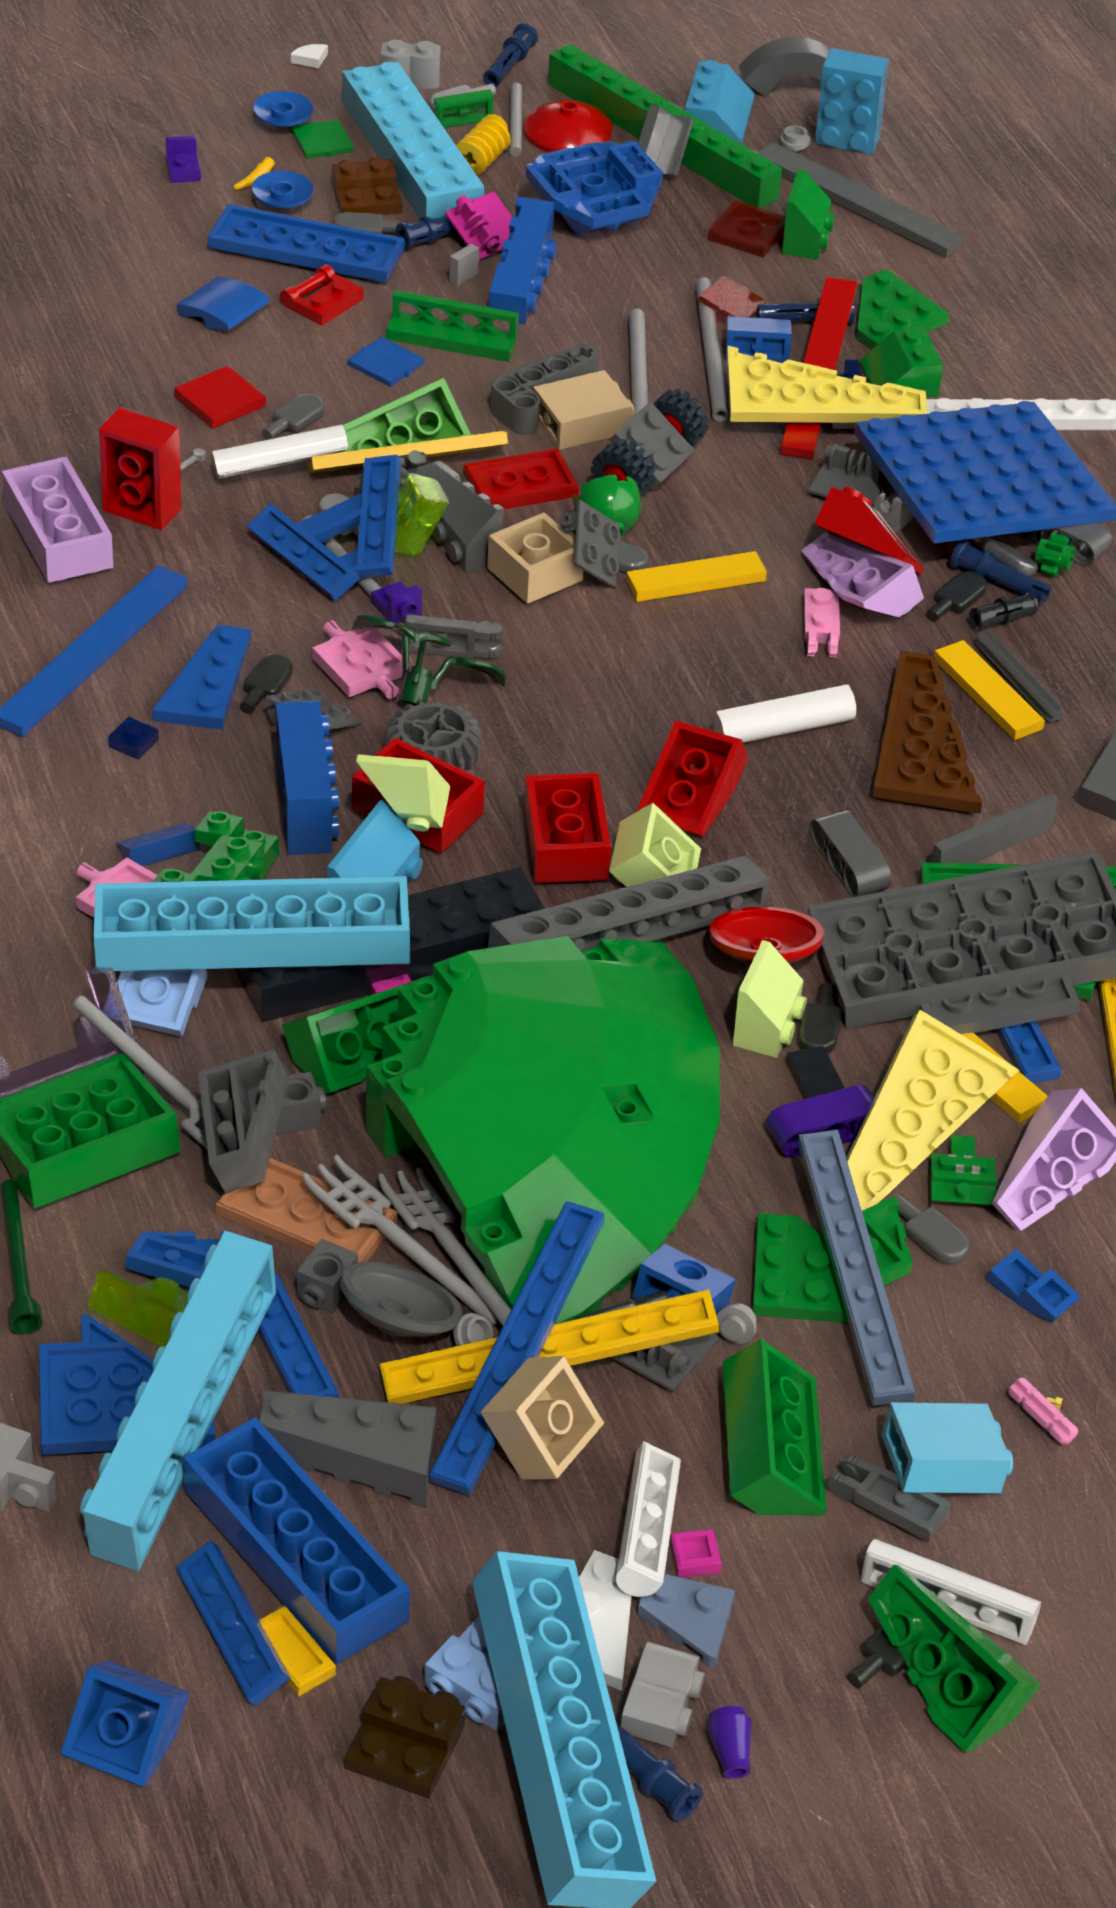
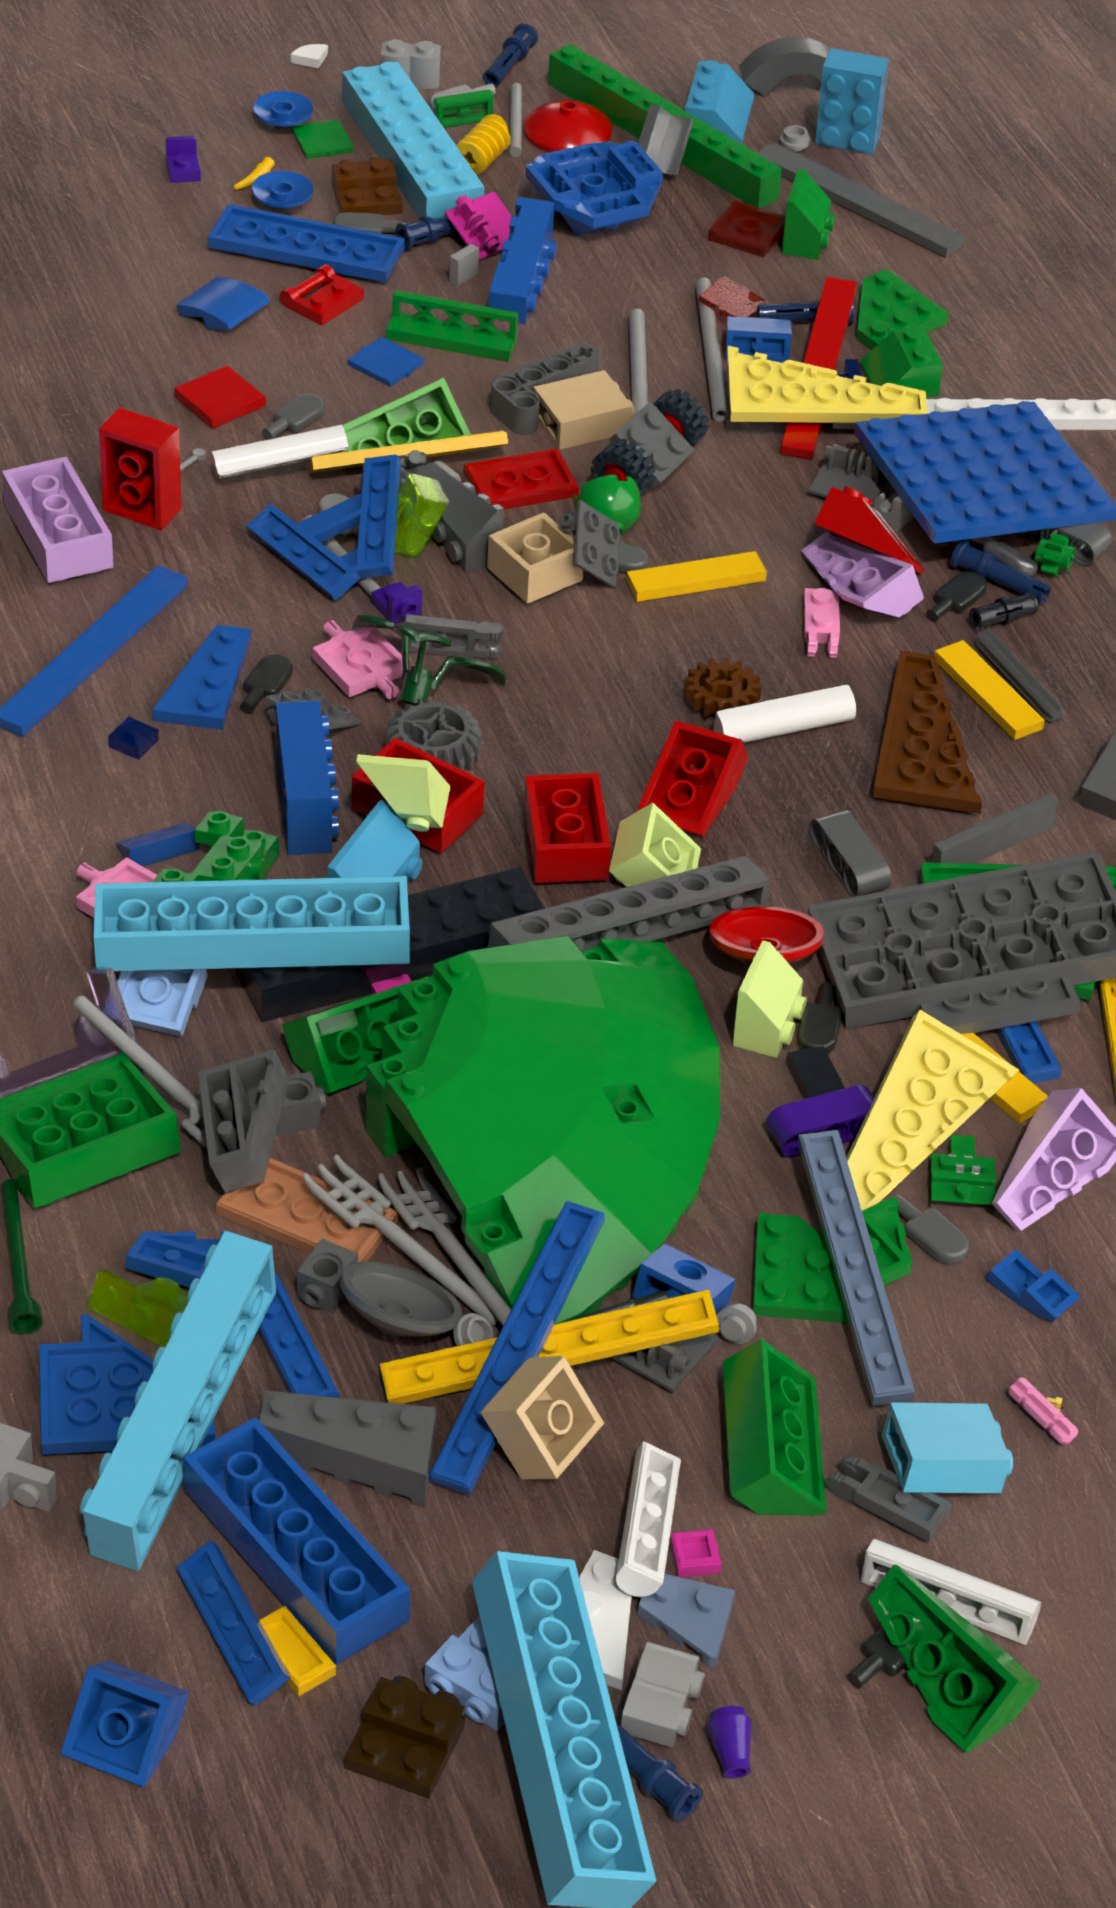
none -> reddish brown gear [684,658,762,717]

